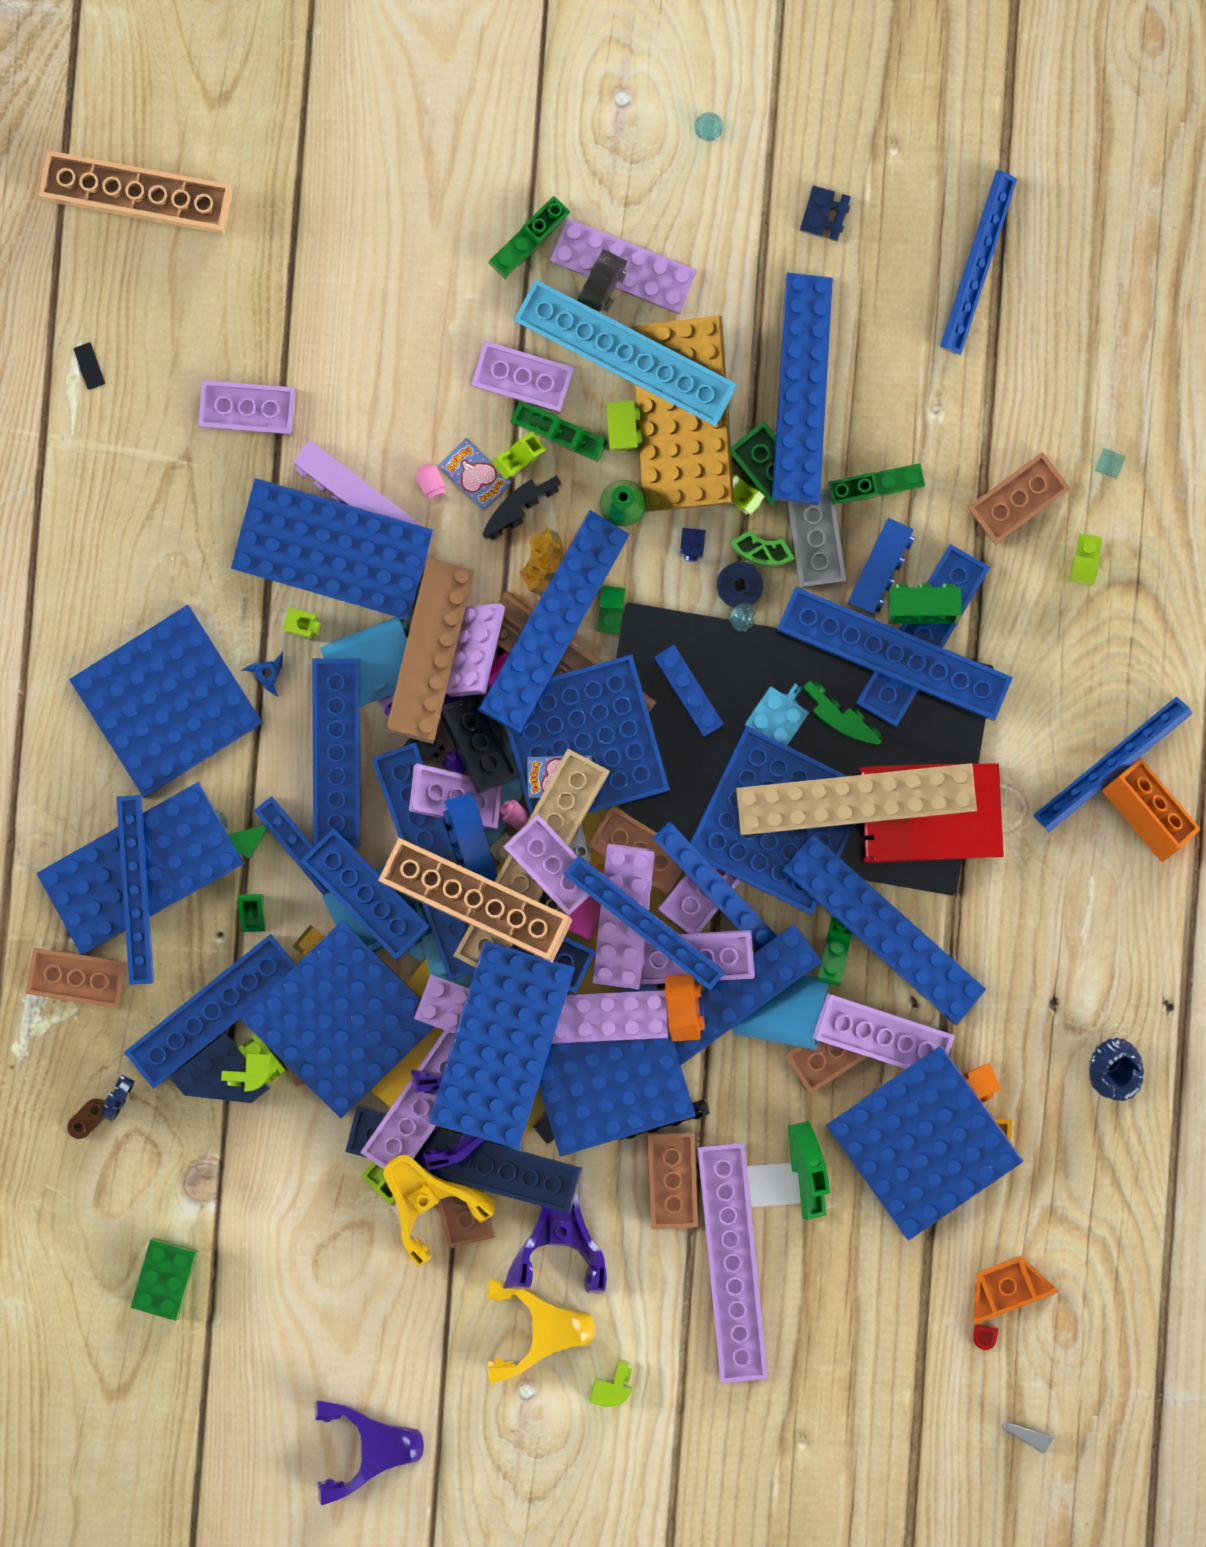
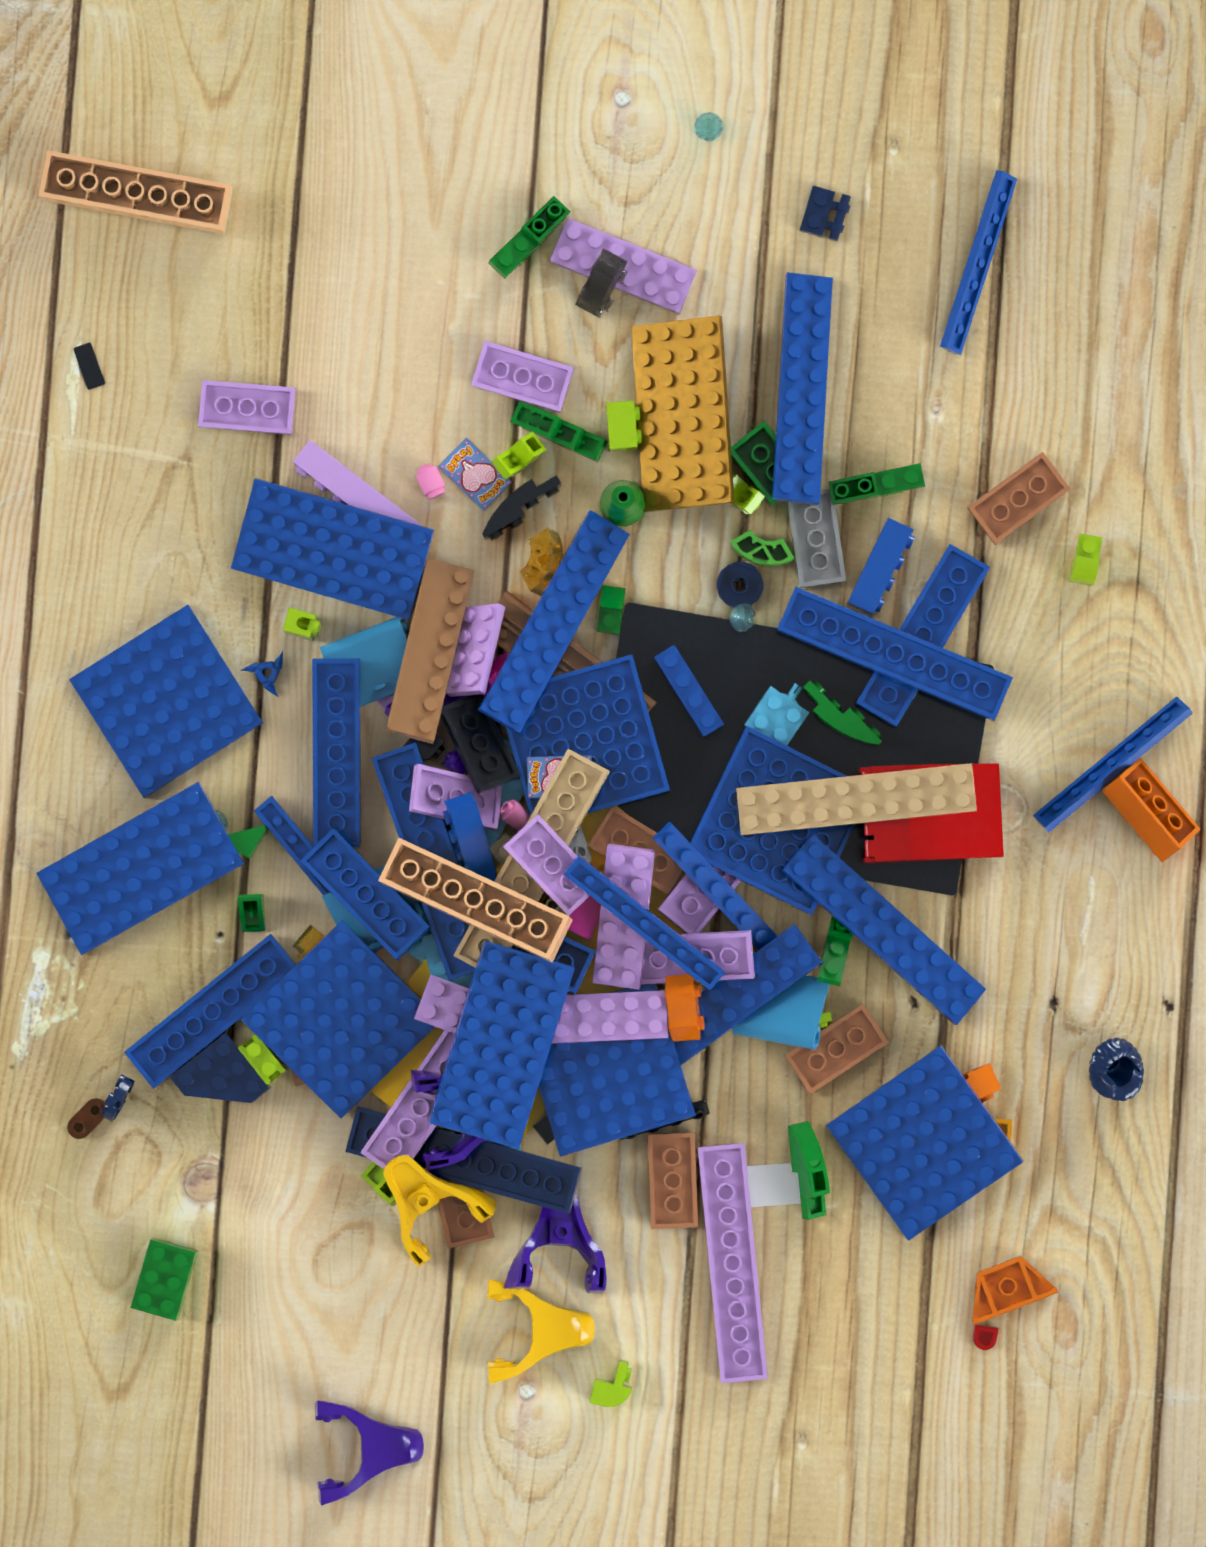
nougat plate [26,947,127,1009] -> none
blue plate [116,795,154,985] -> none
lime brick [221,1053,272,1091] -> none
medium azure plate [514,279,738,426] -> none
clear blue bracket [679,528,706,562] -> none
lavender plate [812,993,955,1069] -> none
green brick [887,584,962,624] -> none
light grey slope [1002,1422,1054,1453] -> none
clear light blue tile [1095,448,1126,479] -> none

